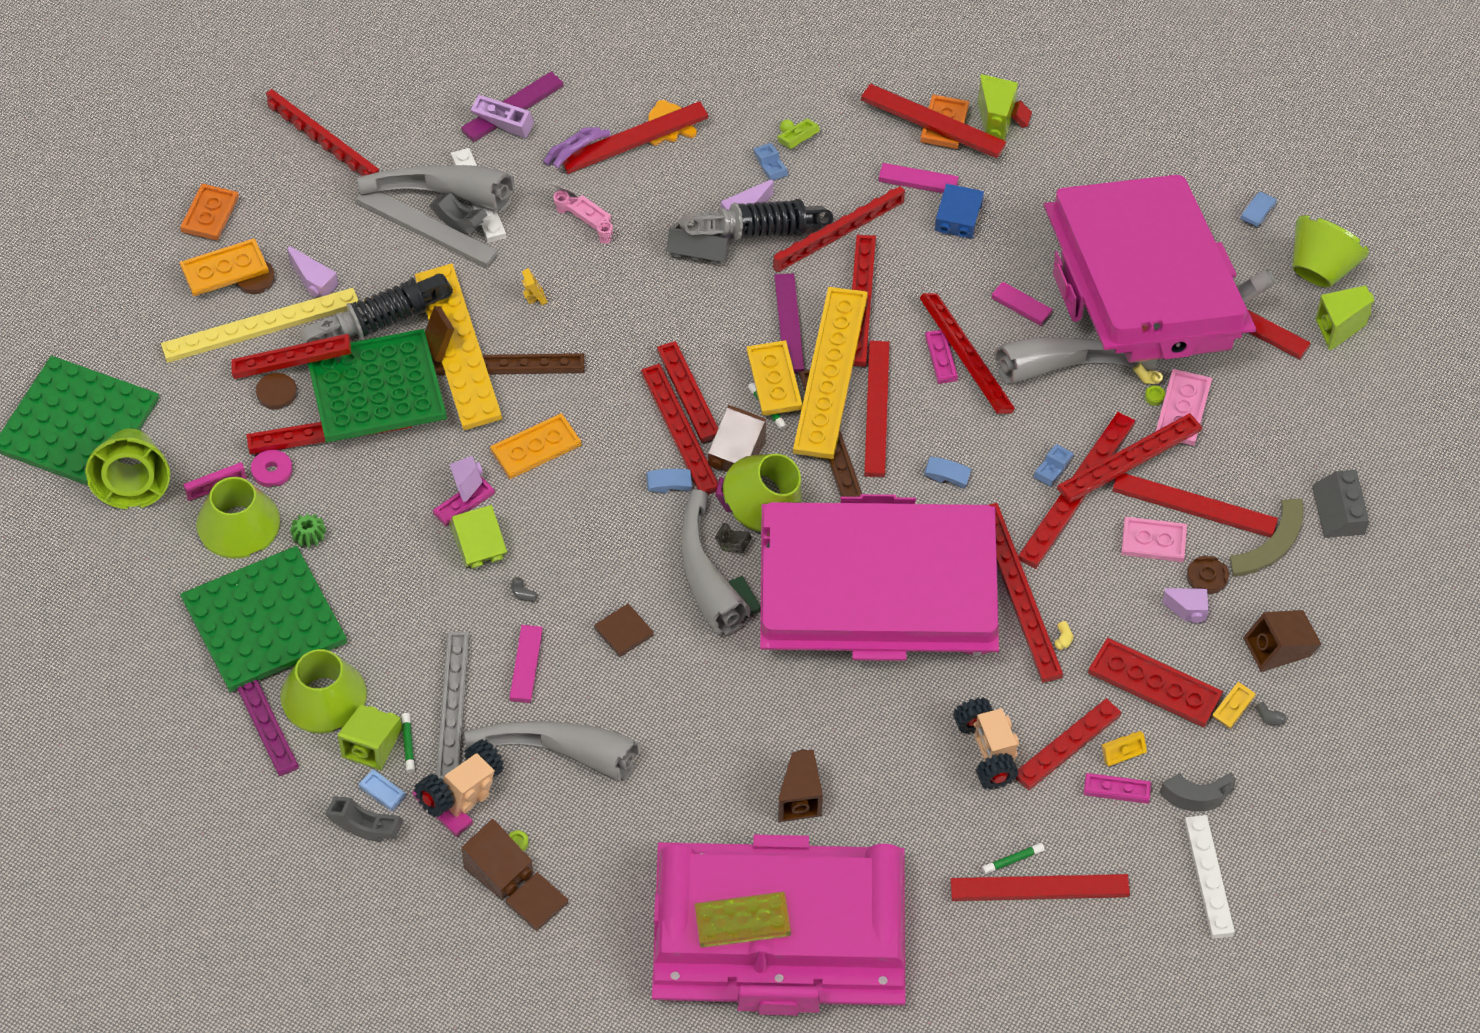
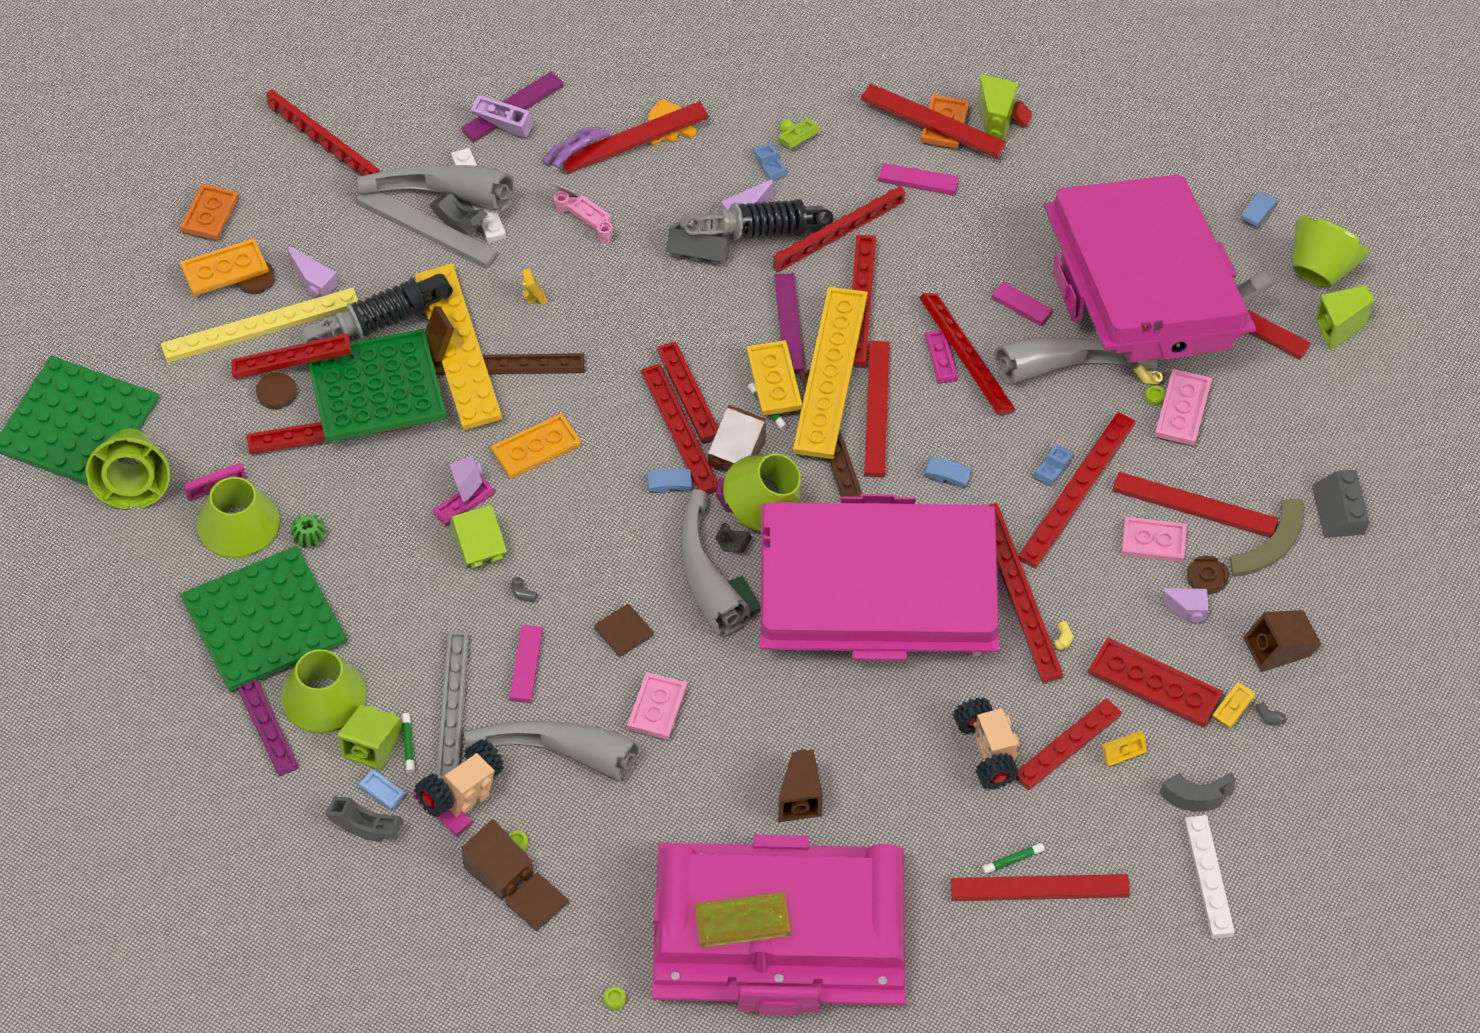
dark pink tile [251,450,292,487] -> none
blue panel [935,183,984,239] -> none
red tile [1057,413,1202,504] -> none
dark pink tile [1083,773,1151,804] -> none
none -> lime tile [603,987,626,1011]
none -> bright pink plate [627,672,687,740]

